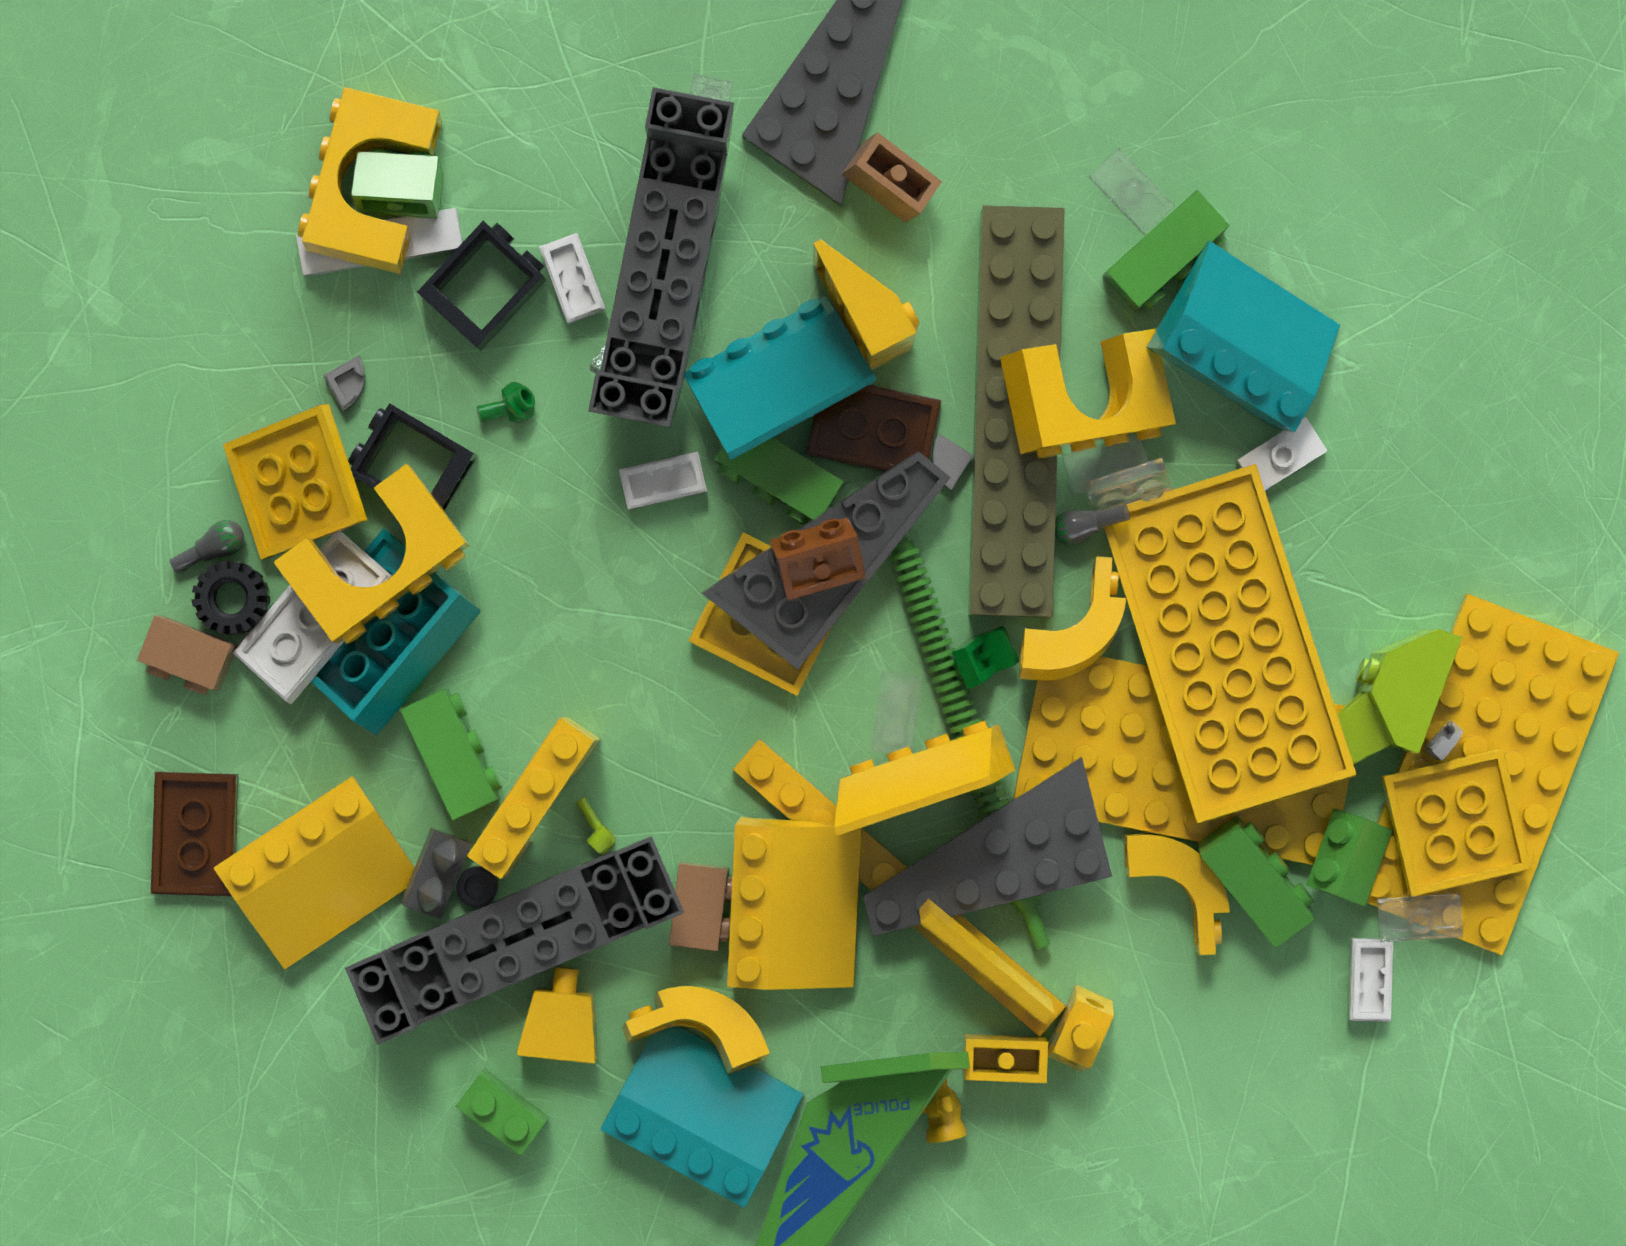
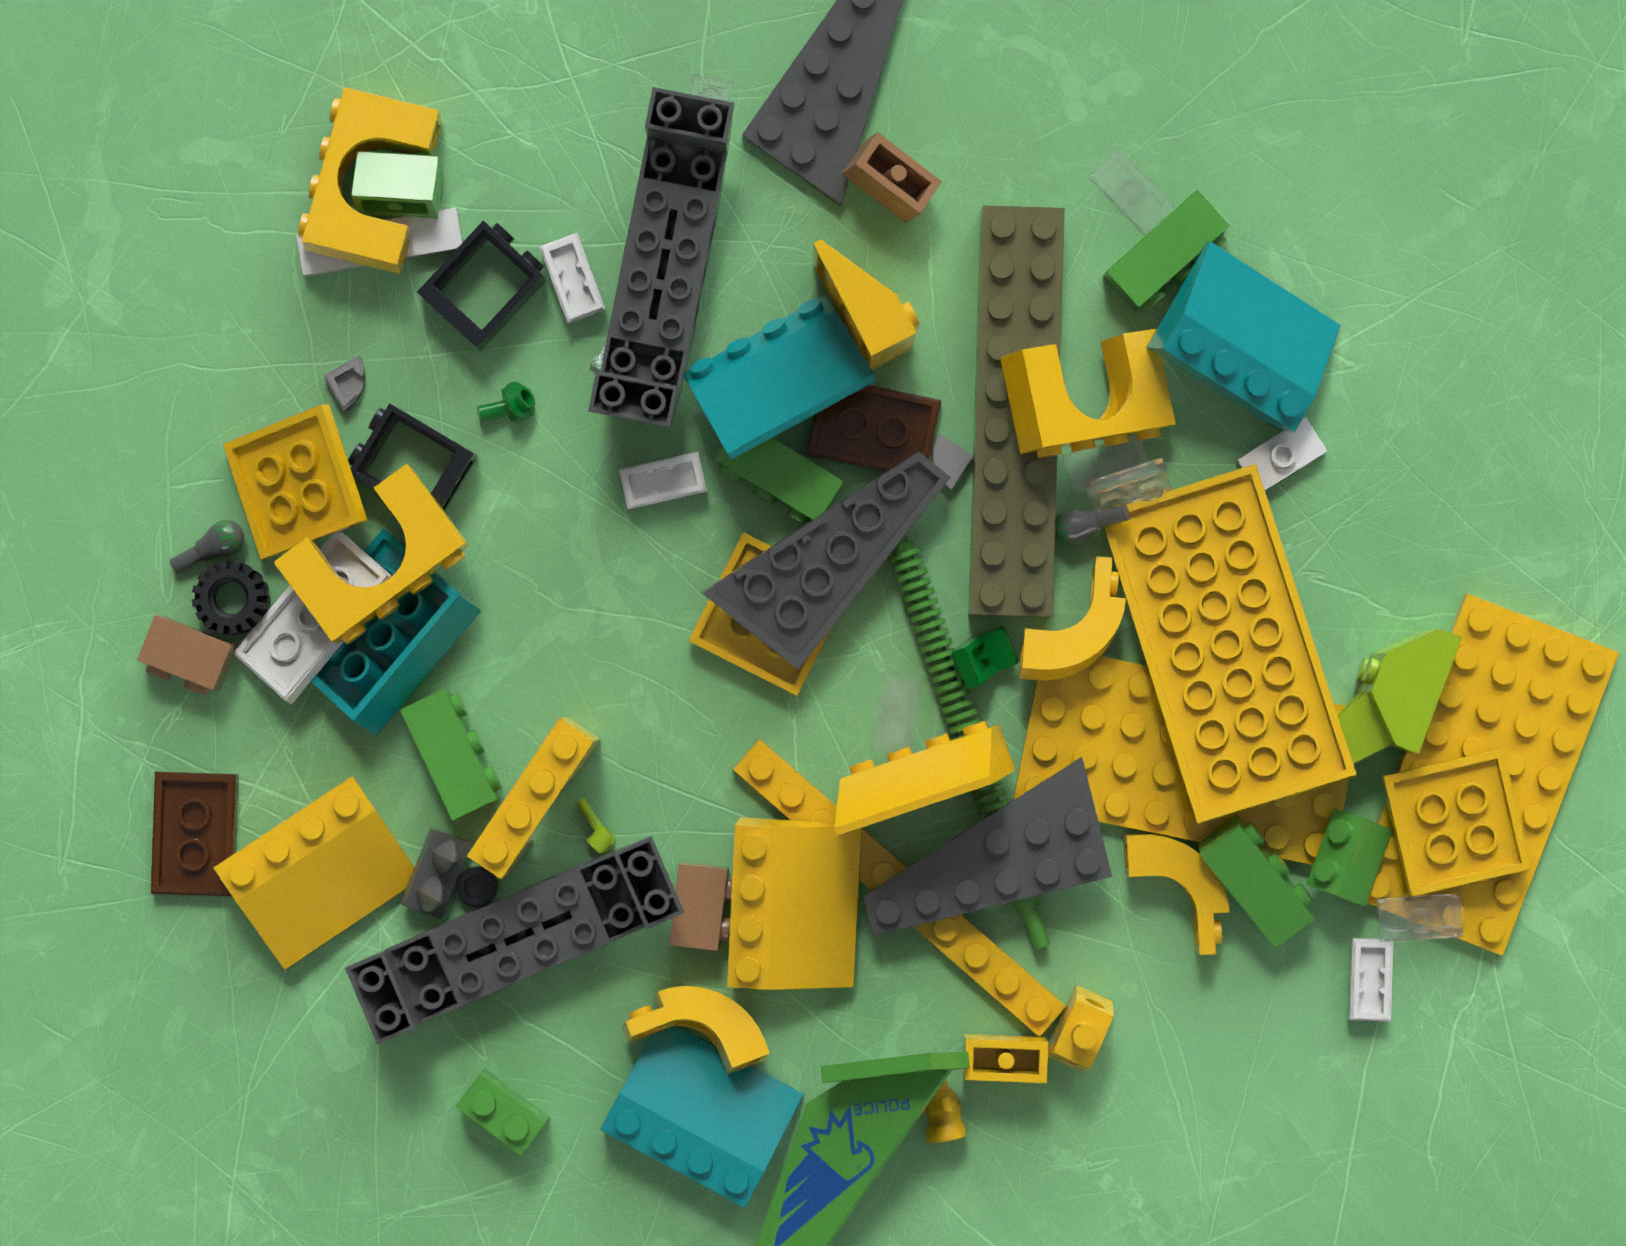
yellow torso [517,966,597,1064] -> none
dark orange bracket [770,518,866,601] -> none
yellow tile [919,898,1054,1024] -> none
light grey tile [1424,720,1463,761] -> none

